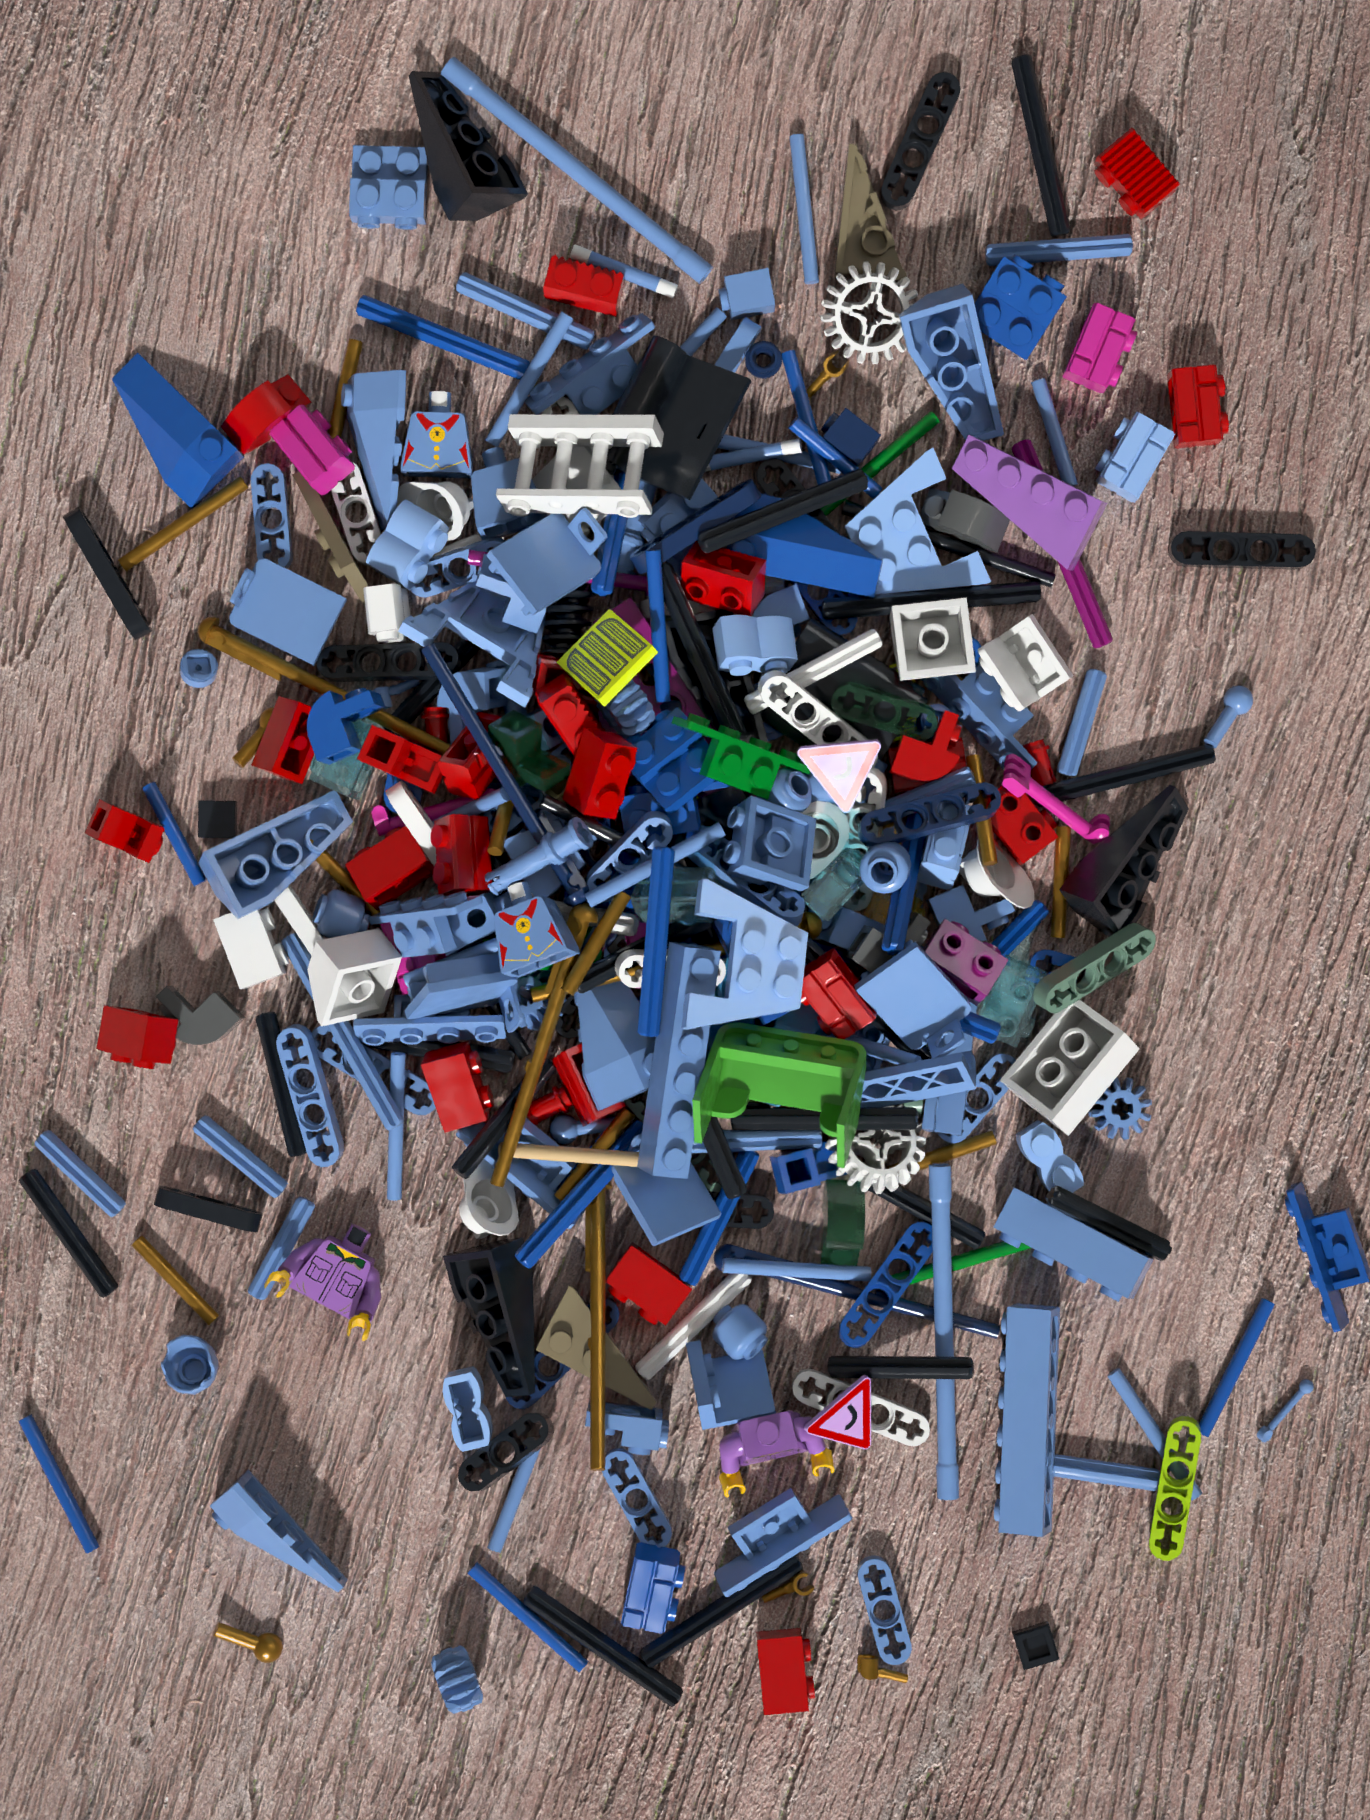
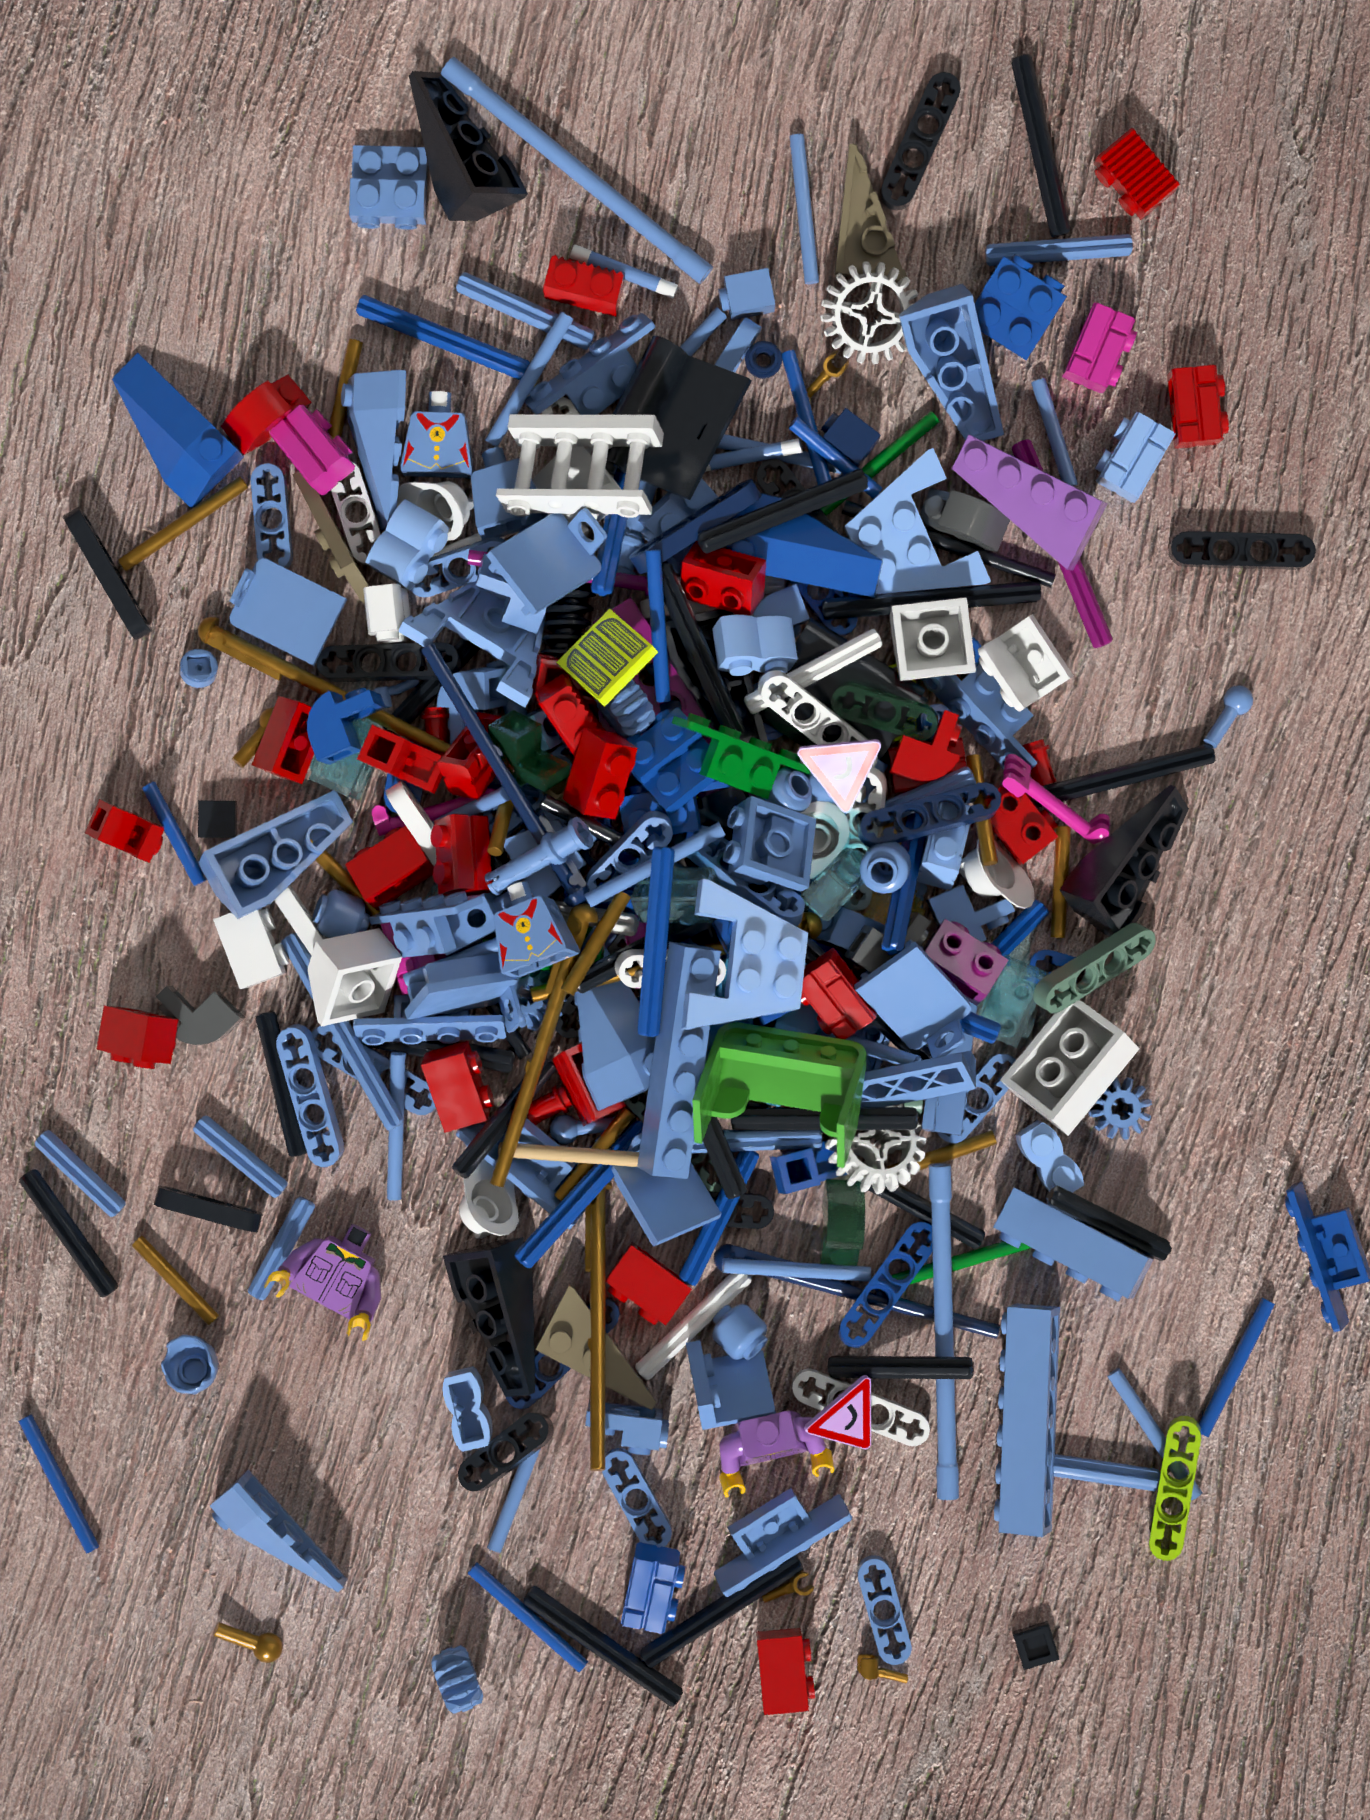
medium blue axle [1057,669,1107,777] -> none
medium blue hinge [1257,1379,1314,1442] -> none

